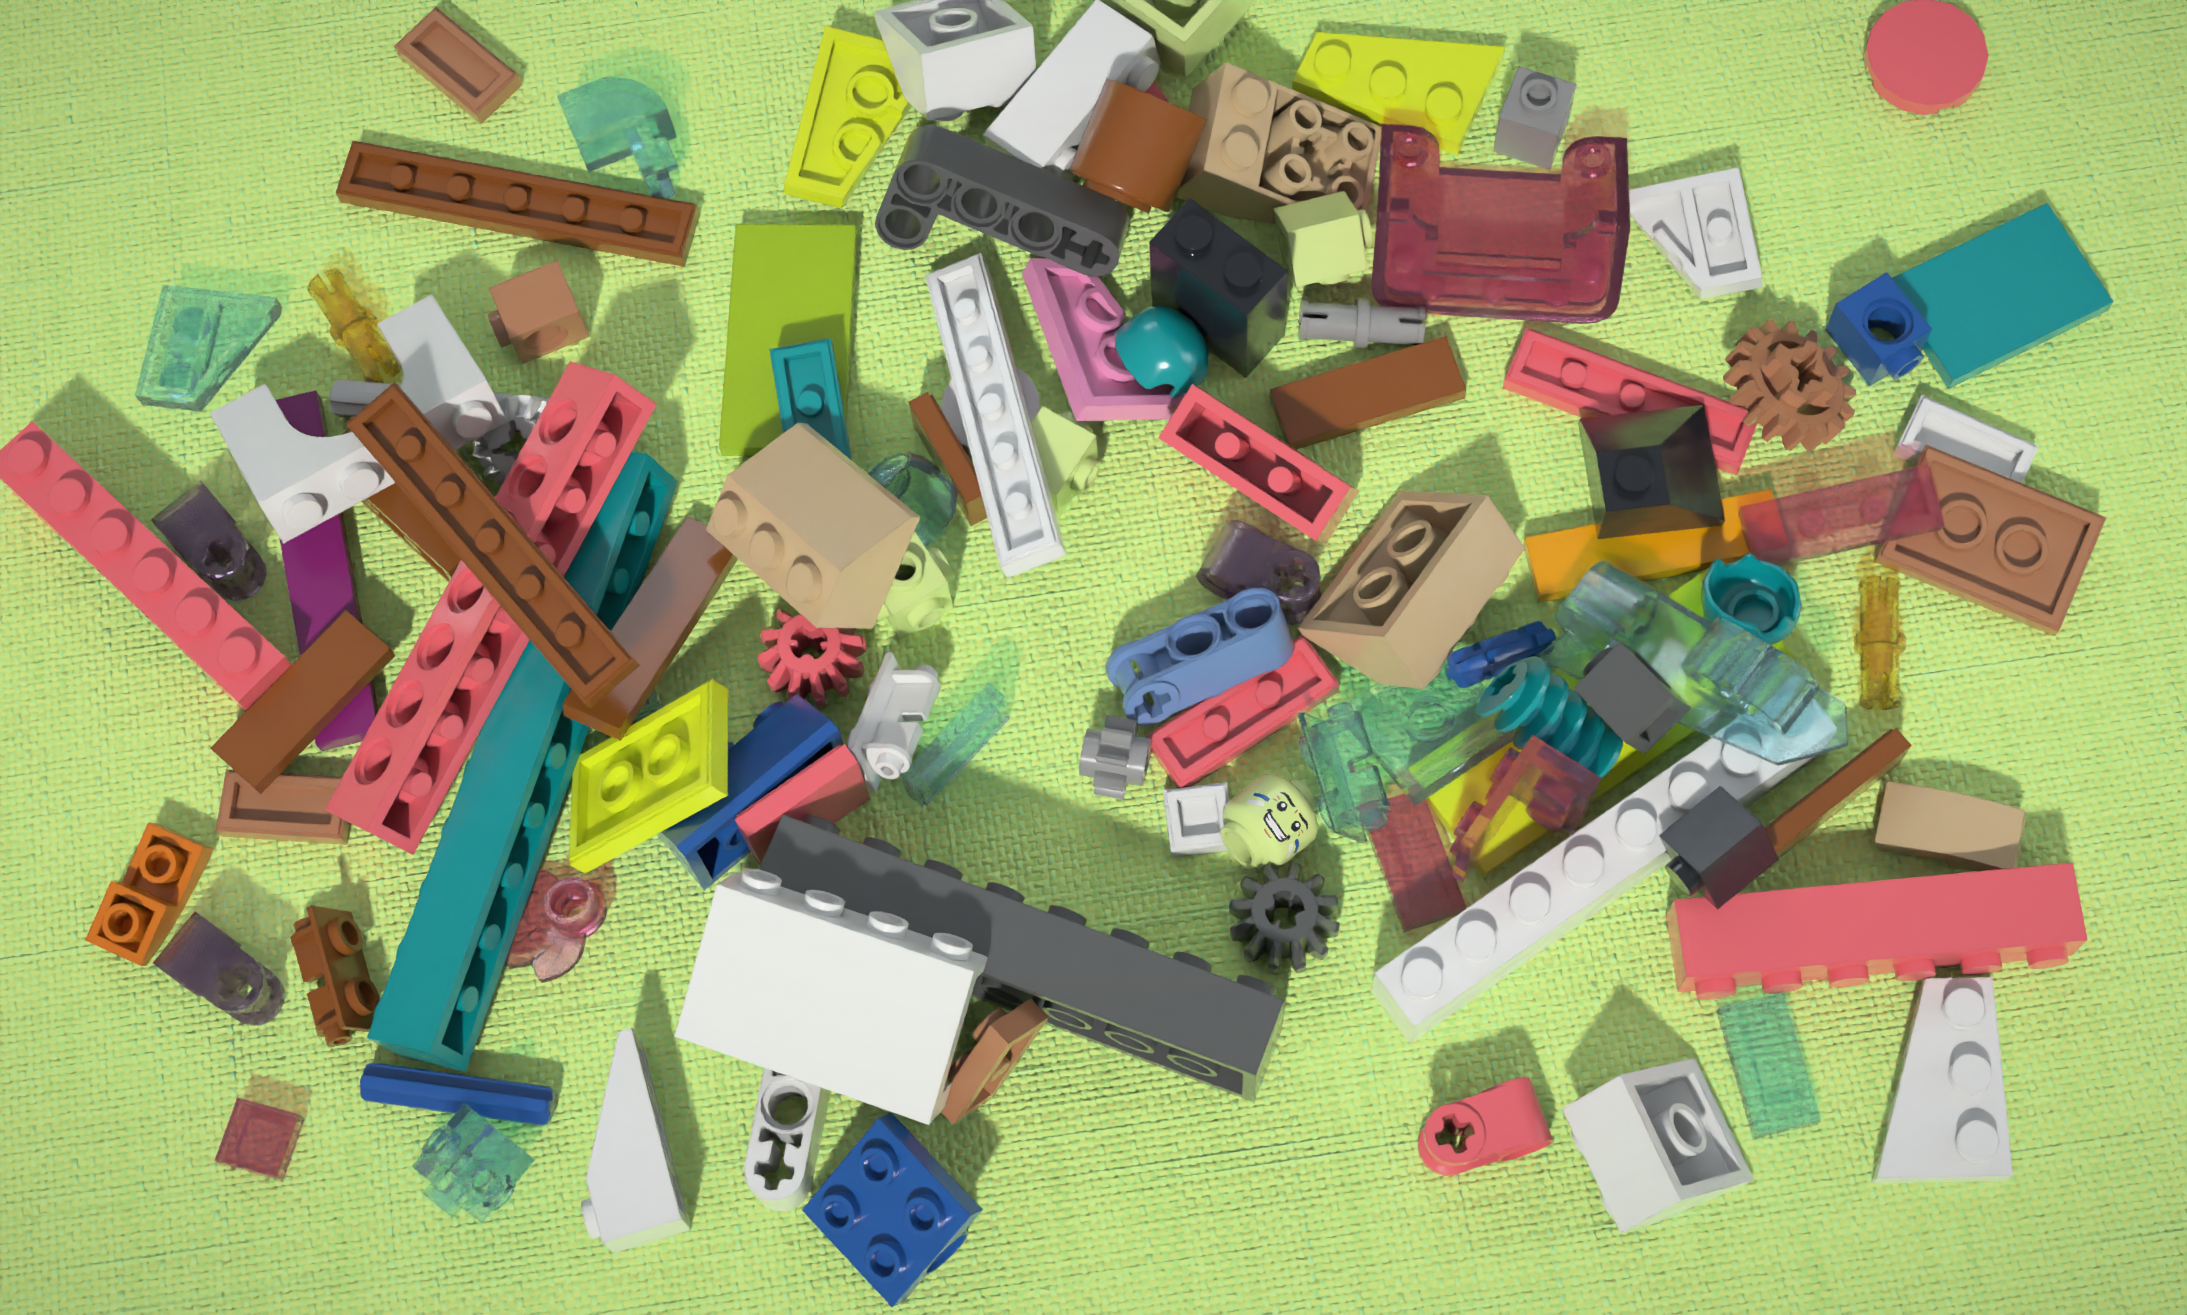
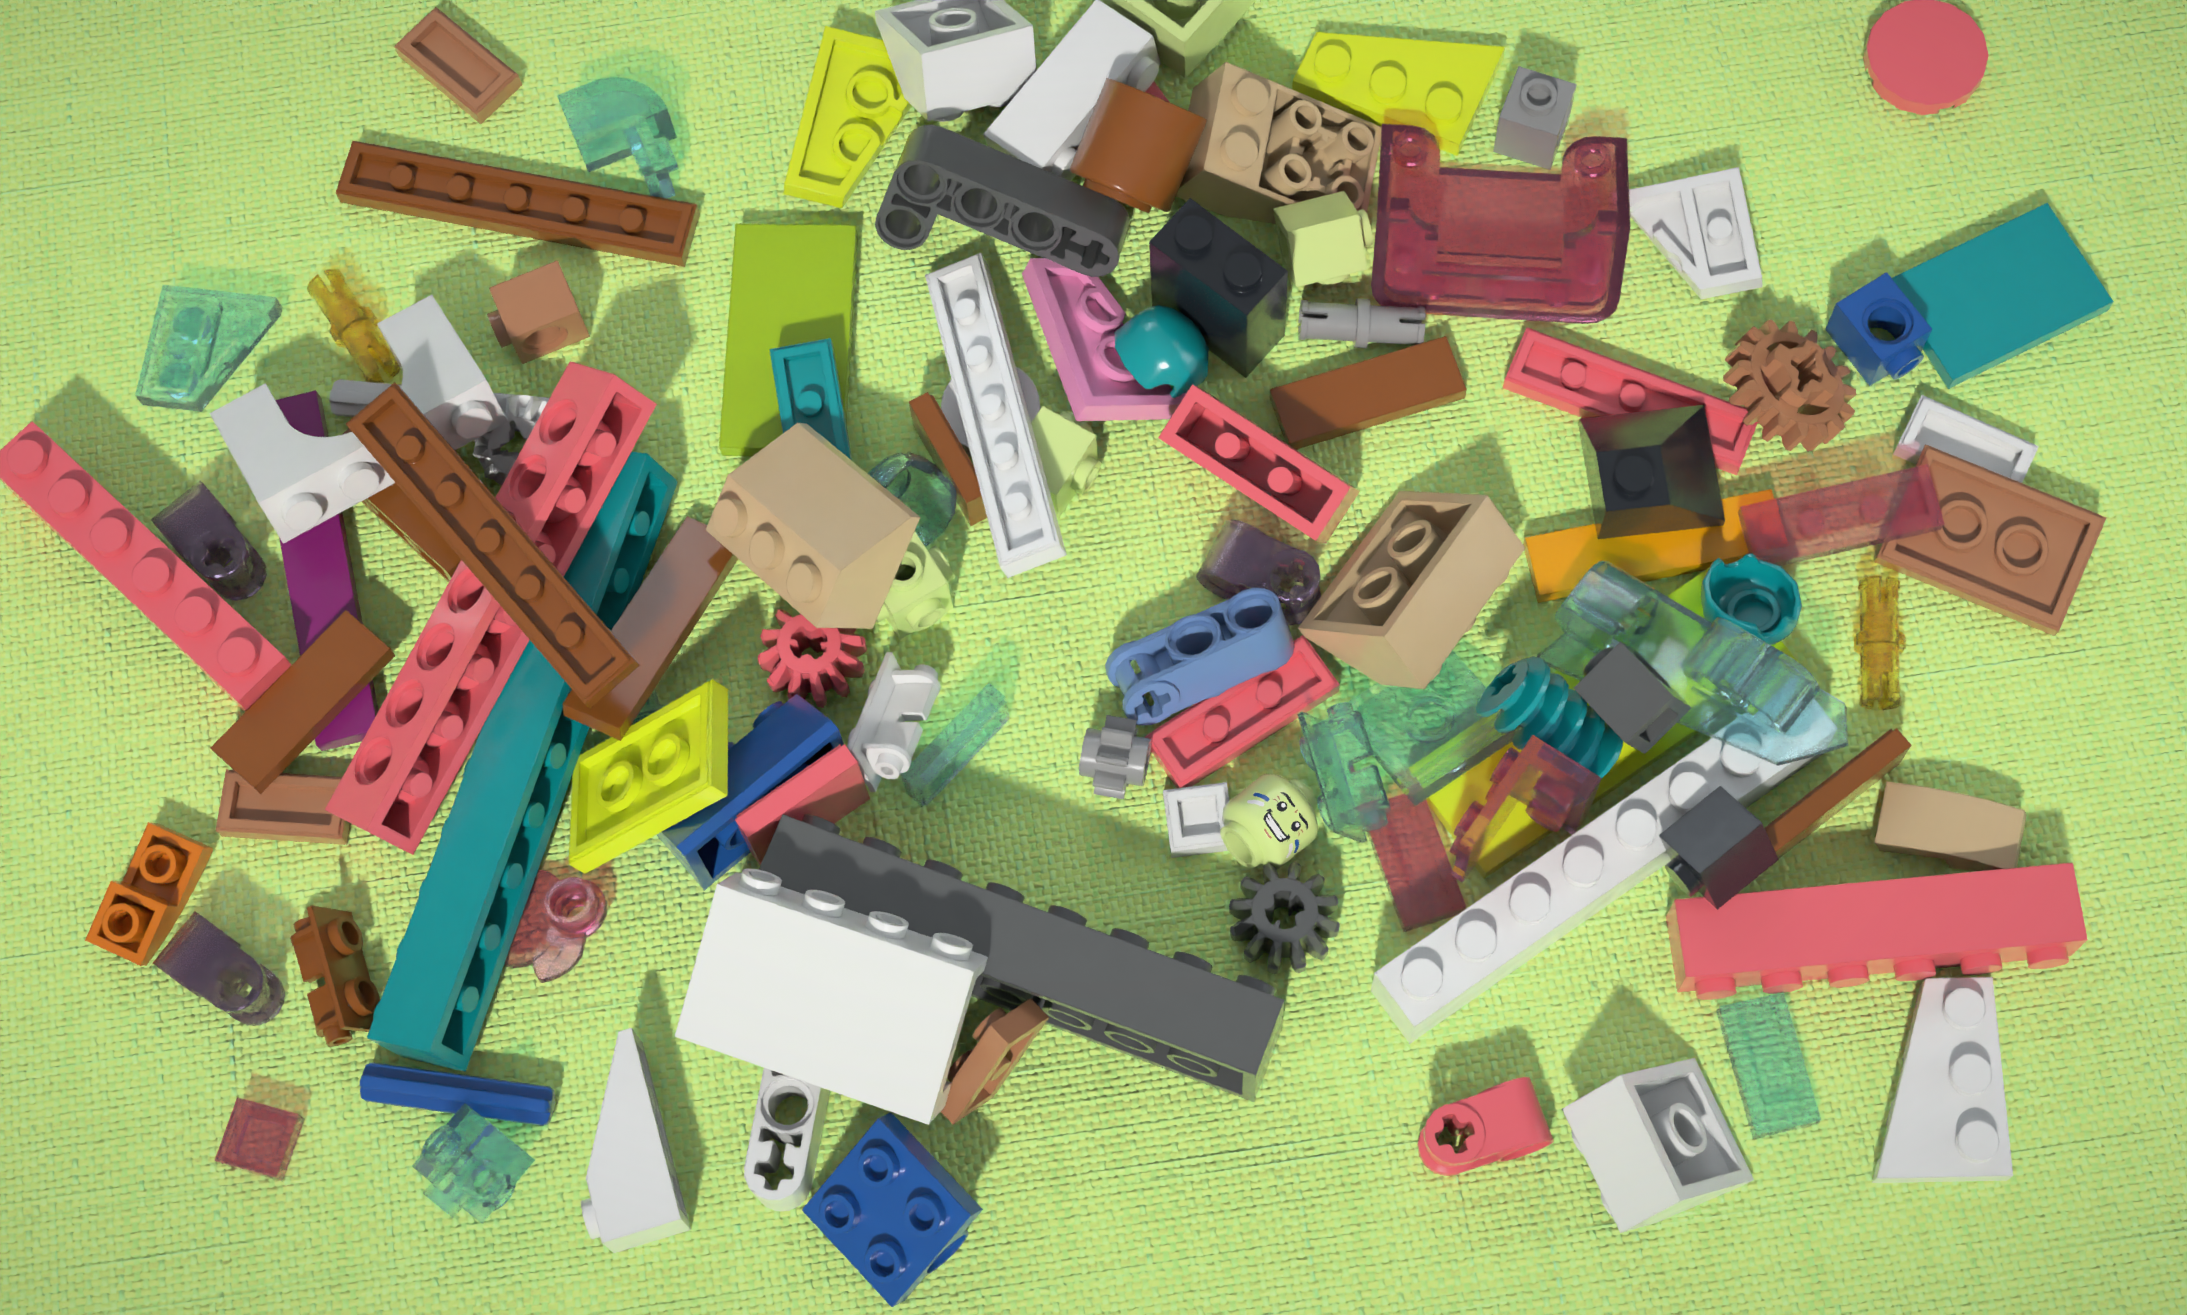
blue axle [1445,621,1556,688] -> none

